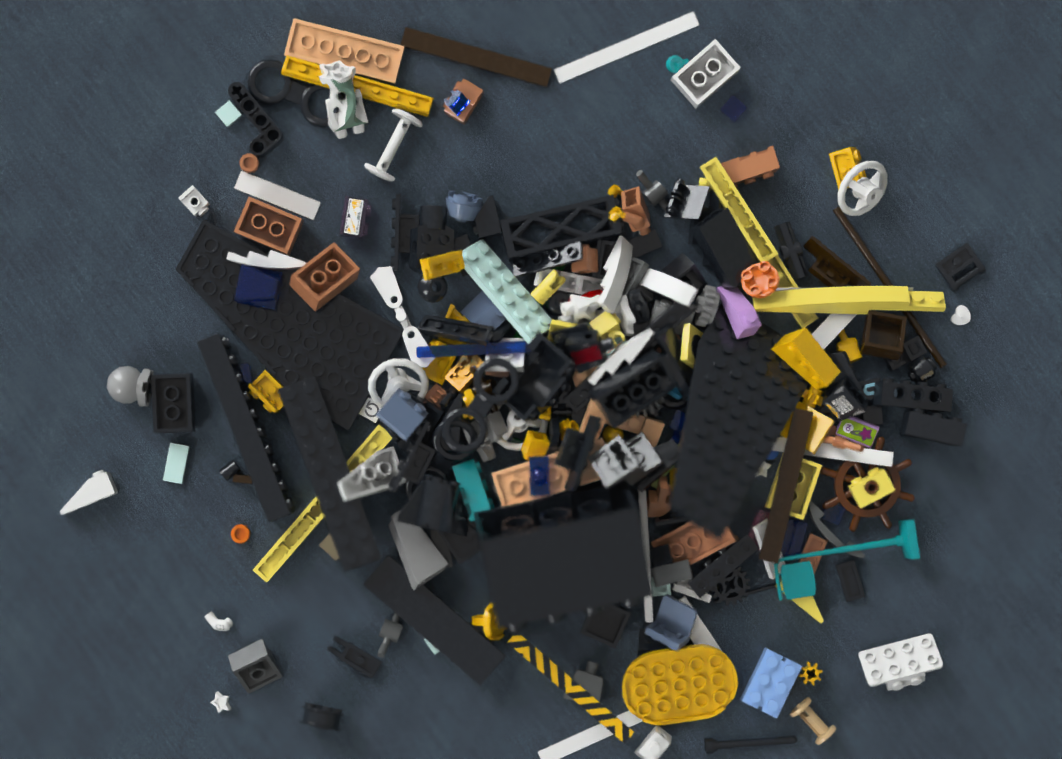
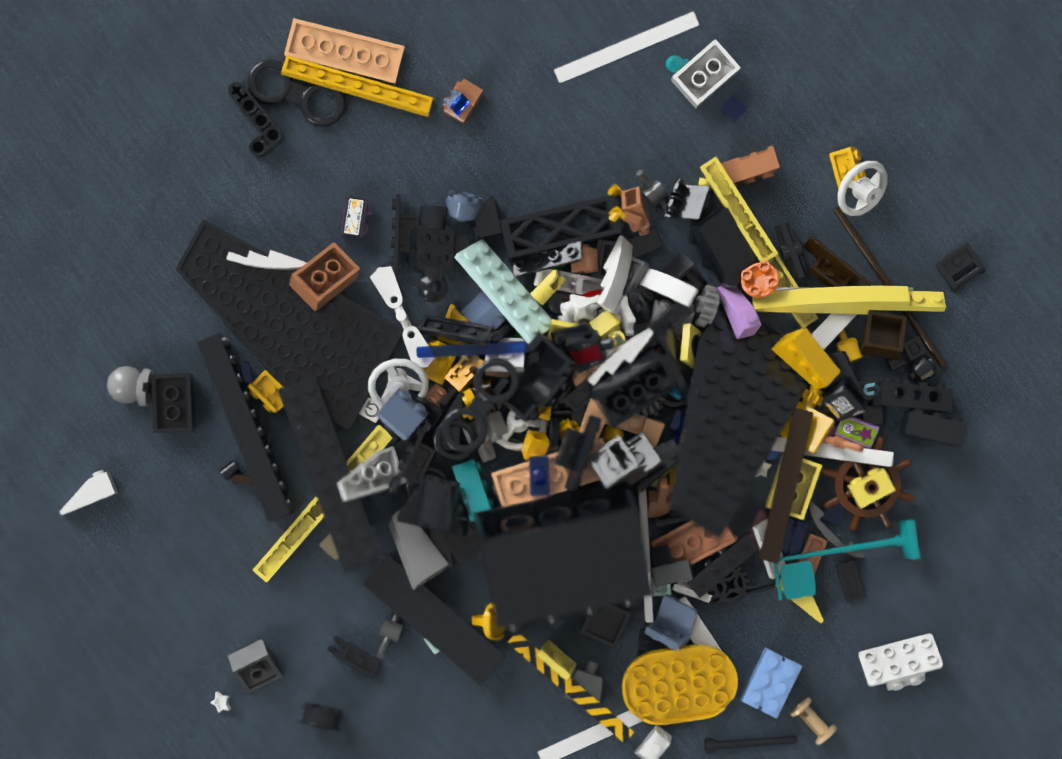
light aqua tile [163,443,190,484] -> none
white brick [178,185,210,217] -> none
white arm [204,611,233,631] -> none
light aqua tile [215,100,243,127] -> none
orange tile [231,524,251,544] -> none
white sticker [234,171,321,220] -> none
nougat brick [234,197,304,256] -> none
clear blue piece [235,263,282,310] -> none
nougat tile [240,153,259,173] -> none
white hips [319,60,368,139] -> none
white hose [364,109,422,182] -> none
dark brown tile [400,27,552,88] -> none
yellow hinge [420,250,465,281] -> none
yellow gear [798,661,823,686] -> none
white piece [951,305,971,325] -> none
none -> light yellow tile [537,639,577,680]

